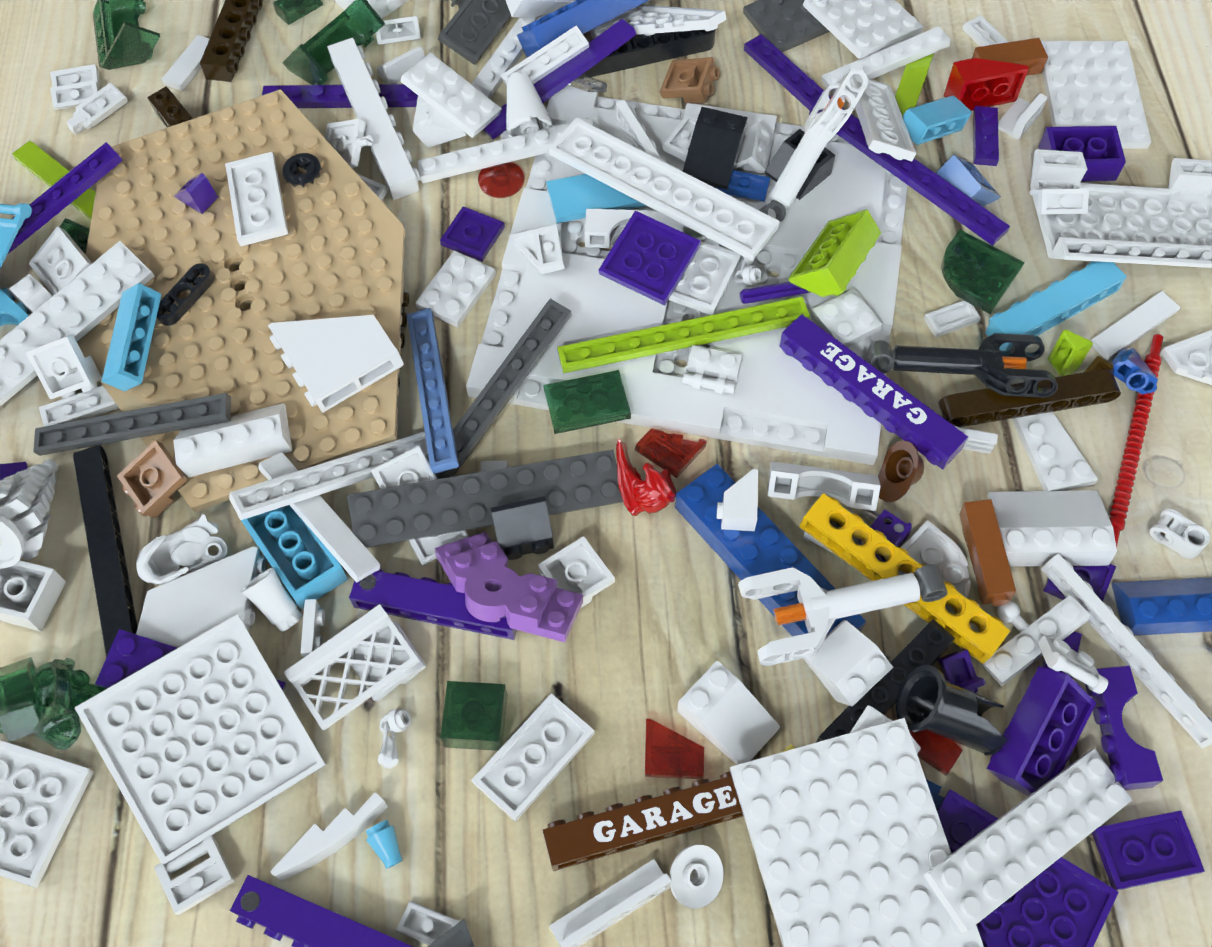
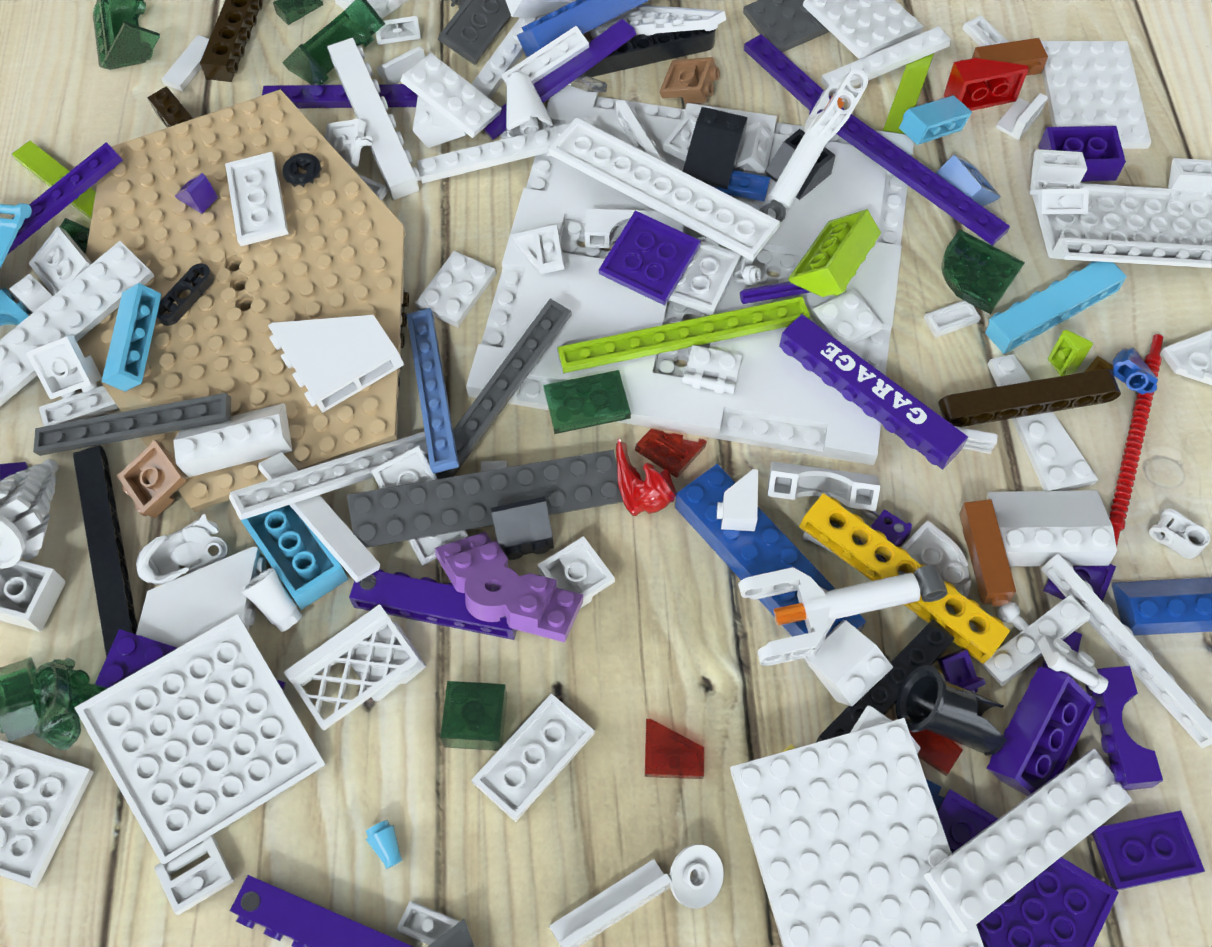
white slope [50,64,100,110] -> none
white hinge [66,83,128,135] -> none
white slope [270,793,388,881] -> none
white plate [300,599,325,658] -> none
white piece [378,708,411,769] -> none
dark purple tile [440,206,505,262] -> none
clear red dish [478,162,524,198] -> none
reddish brown brick [543,771,744,872] -> none
medium azure tile [546,174,647,223] -> none
white slope [677,661,780,765] -> none
white plate [850,76,916,161] -> none
black piece [868,333,1058,398] -> none
reddish brown piece [878,441,924,502] -> none
dark purple plate [973,106,999,166] -> none
white tile [1091,291,1181,361] -> none

